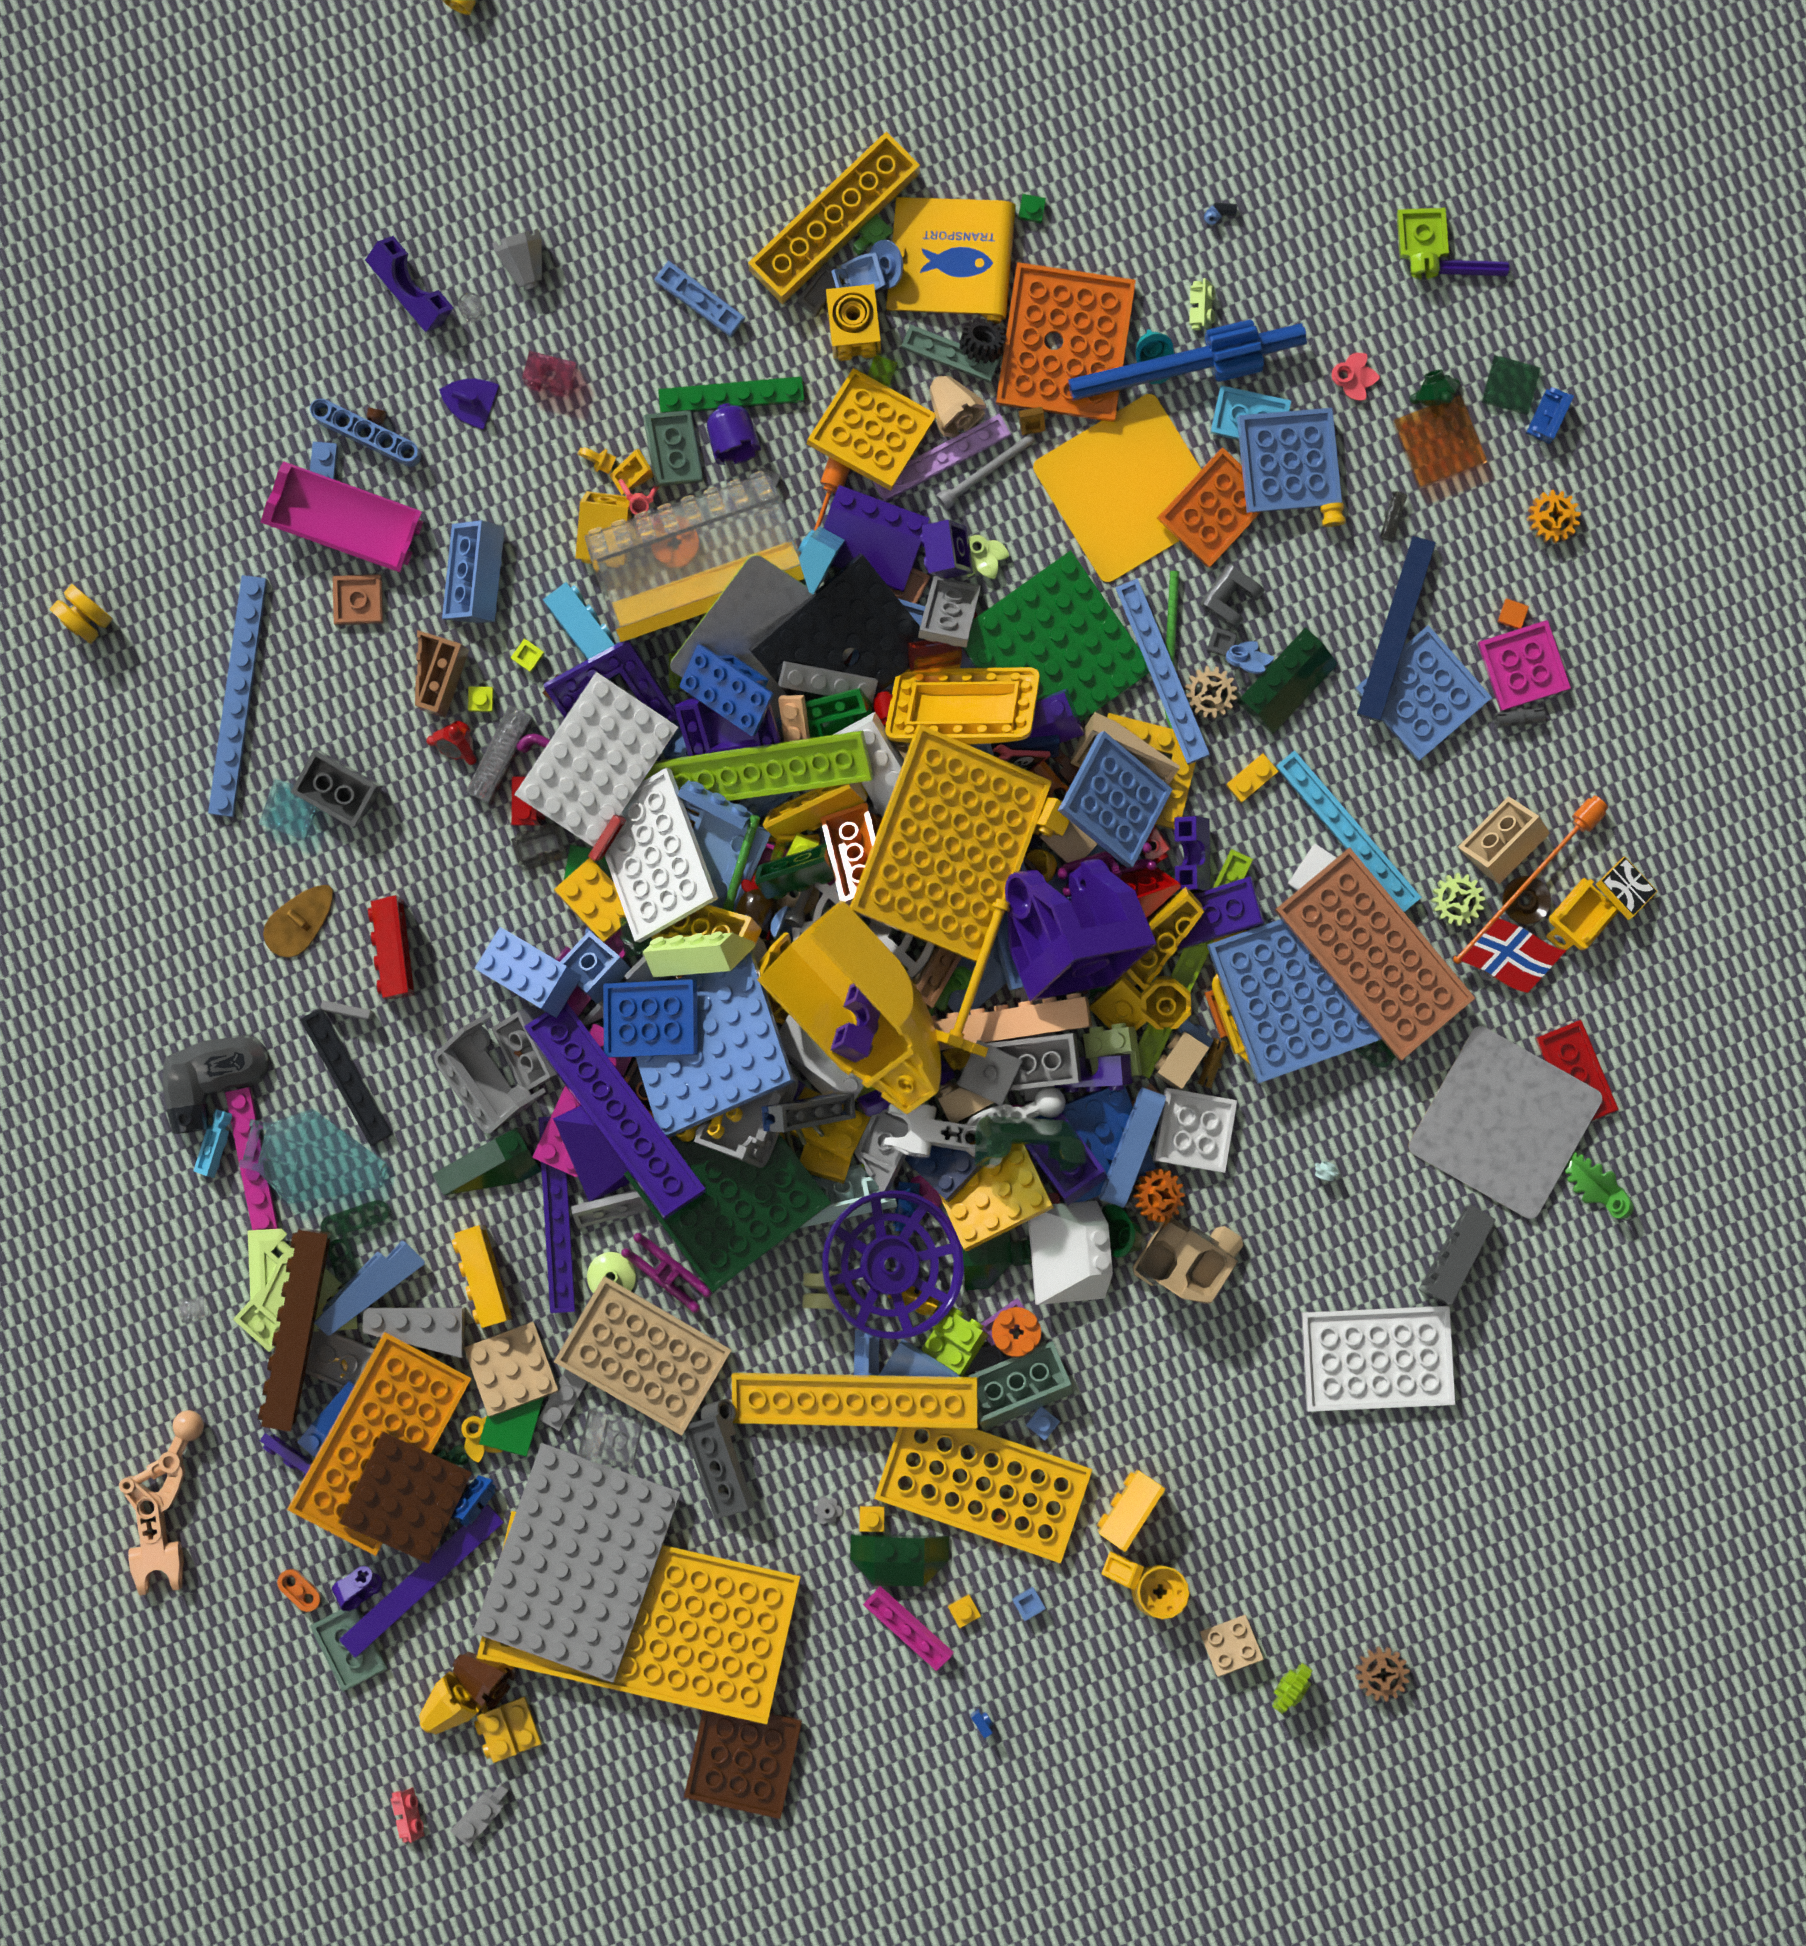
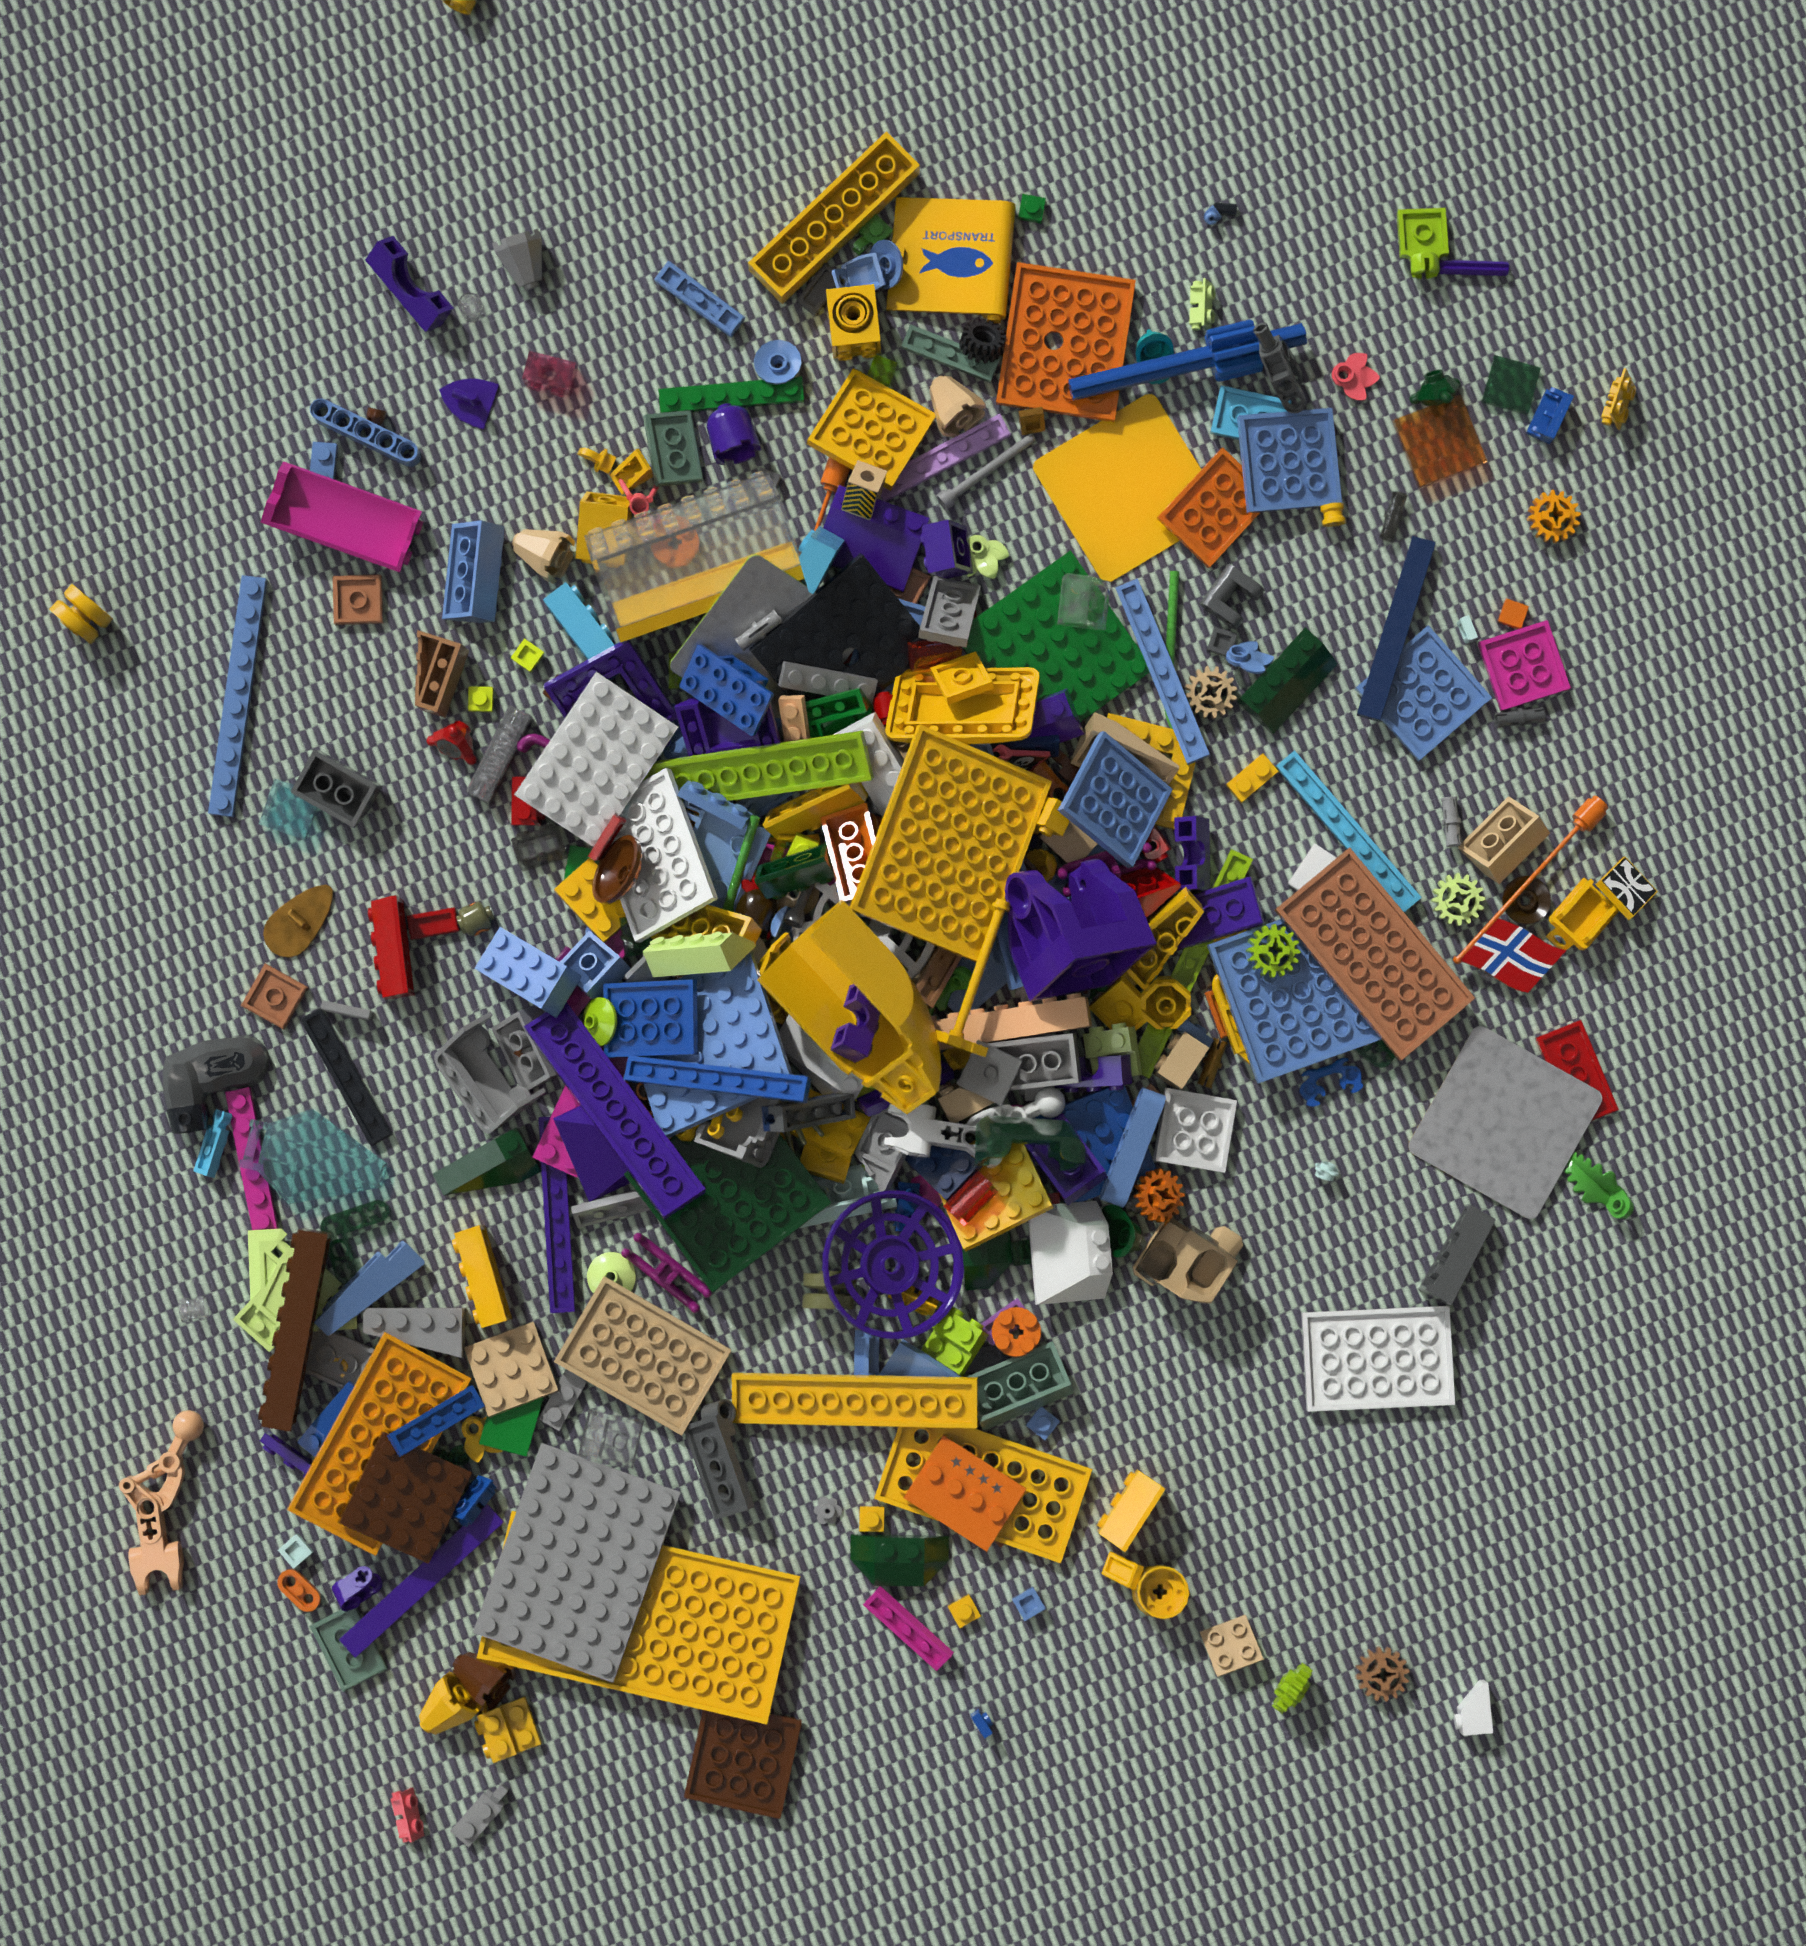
none -> nougat tile [241,963,309,1030]
none -> light aqua plate [278,1533,314,1569]
none -> blue plate [387,1385,485,1457]
none -> red tile [407,907,460,940]
none -> olive head [456,901,494,937]
none -> tan cone [512,529,575,584]
none -> lime dish [582,997,617,1047]
none -> reddish brown dish [592,835,642,904]
none -> blue plate [624,1055,811,1103]
none -> light grey pin [735,610,783,651]
none -> medium blue dish [754,340,802,385]
none -> piece [841,460,887,520]
none -> orange plate [903,1434,1027,1552]
none -> yellow plate [930,651,994,705]
none -> clear red brick [943,1171,999,1226]
none -> clear slope [1057,573,1111,631]
none -> lime gear [1246,924,1301,978]
none -> dark grey piece [1253,322,1306,413]
none -> blue helmet [1299,1058,1363,1107]
none -> light grey pin [1441,796,1462,847]
none -> white slope [1454,1680,1493,1736]
none -> light aqua tile [1457,615,1478,644]
none -> yellow hinge [1601,368,1636,430]

